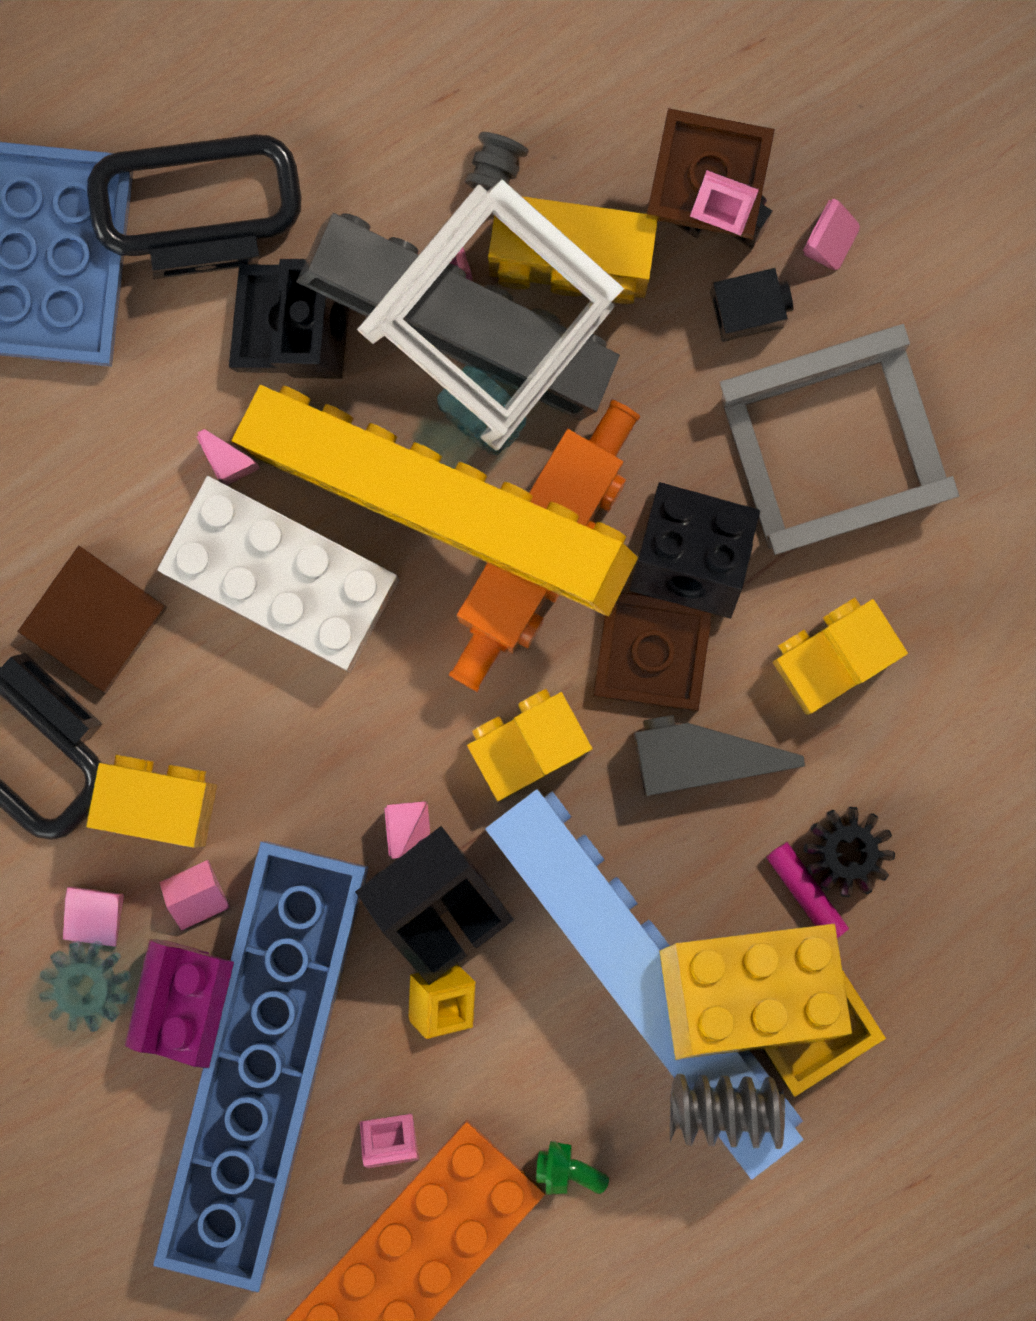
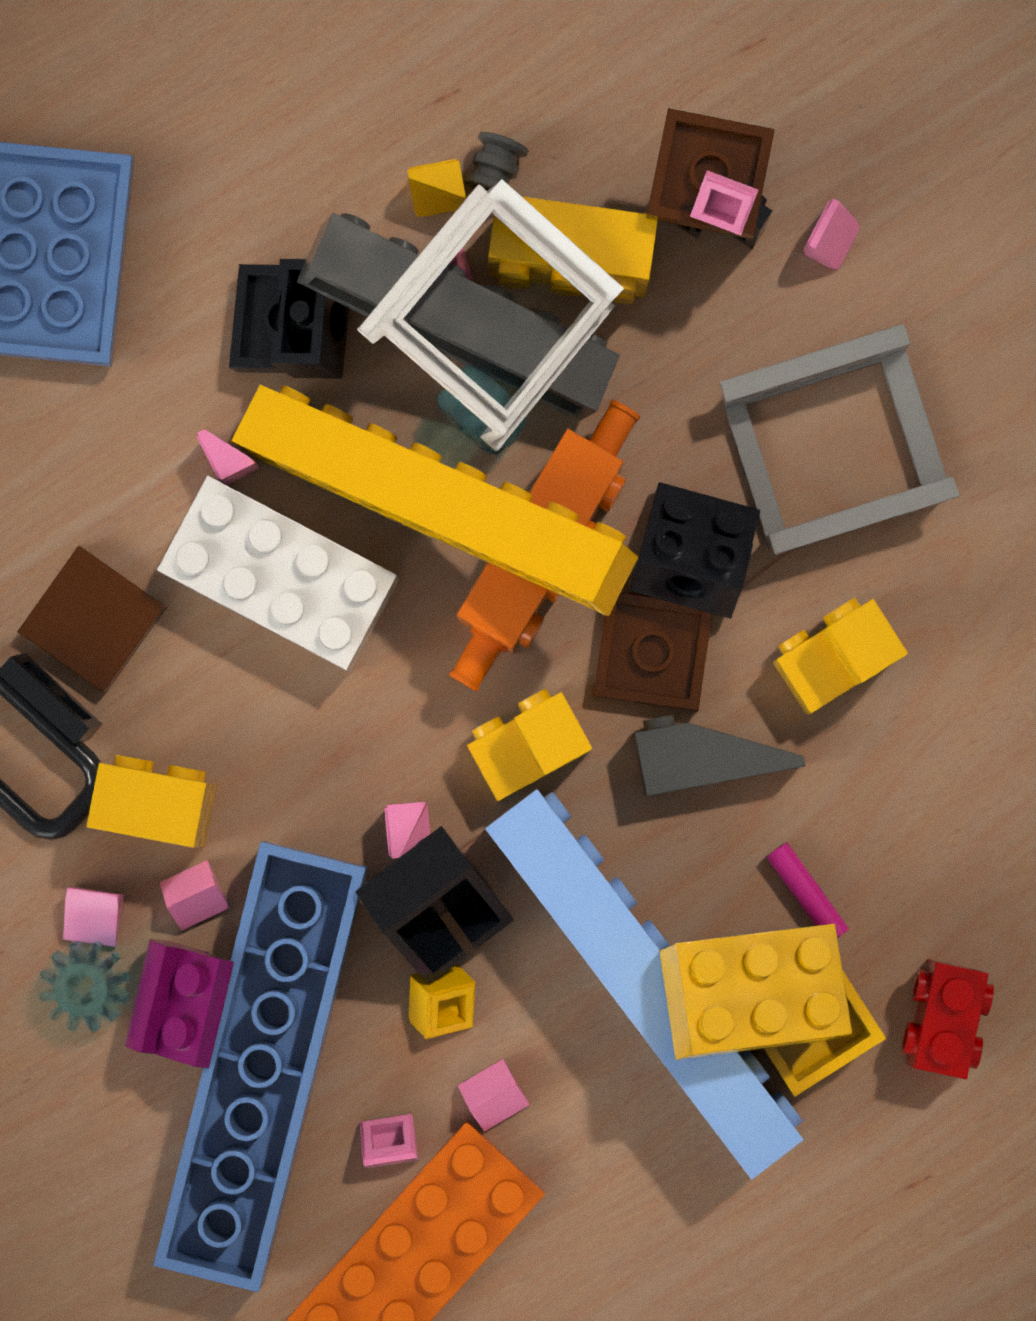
black bar [87,134,302,279] -> none
green plate [536,1141,609,1195] -> none
flat silver piece [670,1074,785,1149] -> none
black brick [710,268,794,342] -> none
black gear [803,807,895,898] -> none
none -> yellow slope [407,159,466,217]
none -> bright pink slope [457,1058,530,1132]
none -> red brick [902,959,994,1080]

